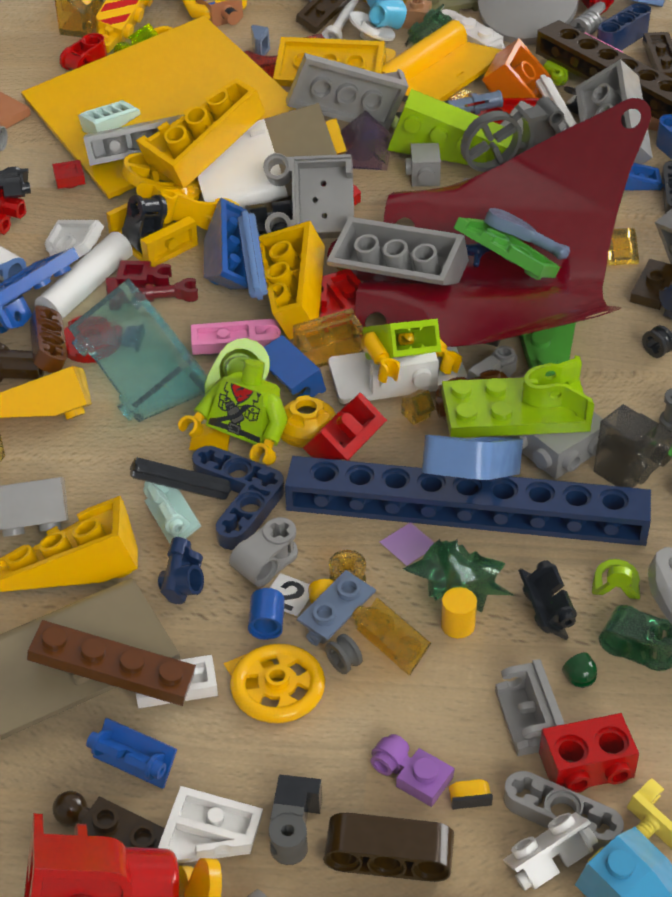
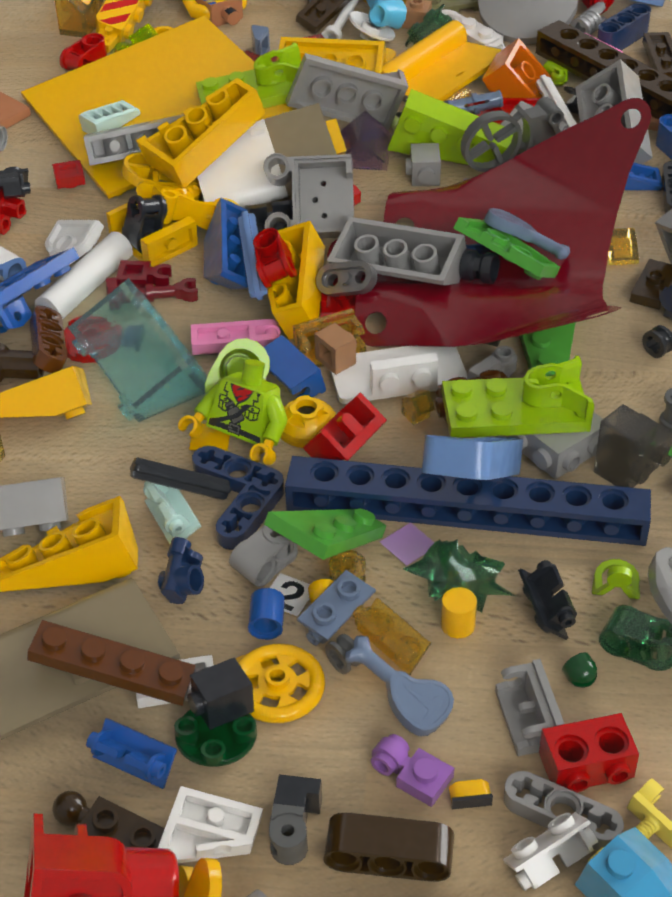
torso [361,319,462,383] -> none
none -> dark green dish [174,709,257,767]
none -> black brick [187,657,254,730]
none -> lime plate [196,43,301,108]
none -> red piece [253,228,297,289]
none -> bright green wing [264,509,387,560]
none -> medium nougat plate [315,323,357,375]
none -> flat silver plate [316,260,377,297]
none -> sand blue piece [345,635,454,736]
none -> black wheel [460,249,500,284]

